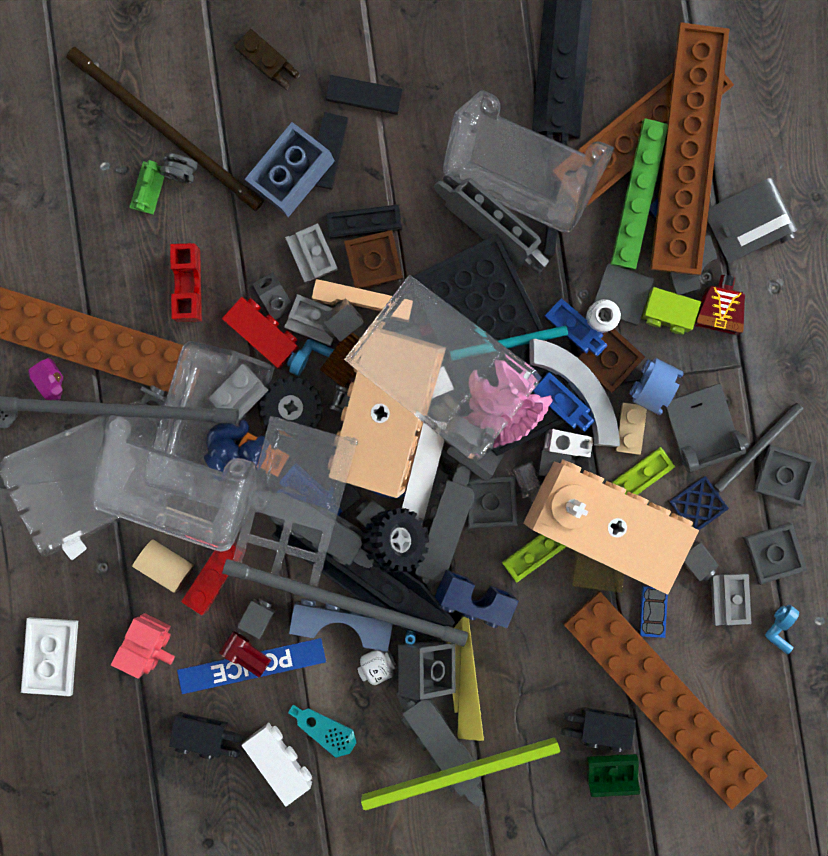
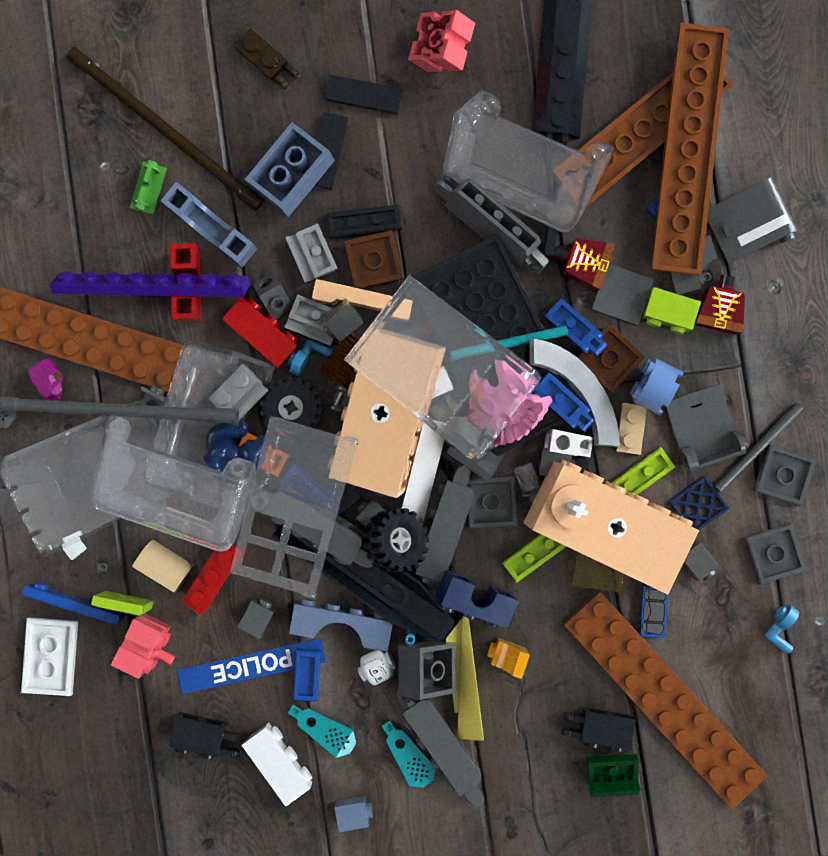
dark grey wheel [159,153,198,184] -> none
dark red piece [219,631,272,678] -> none
dark grey piece [222,559,468,647] -> none
lime tile [361,737,560,810] -> none
white head [586,299,621,333] -> none
bright green plate [610,119,668,270] -> none
light grey plate [711,573,751,626] -> none
none -> blue plate [22,581,126,625]
none -> dark purple plate [50,271,250,297]
none -> lime tile [91,591,154,616]
none -> sand blue arch [161,182,257,267]
none -> blue tile [293,649,321,701]
none -> sand blue brick [334,795,373,832]
none -> teal piece [382,720,435,788]
none -> coral brick [408,10,475,72]
none -> light orange arch [487,638,530,679]
none -> torso [552,238,615,293]

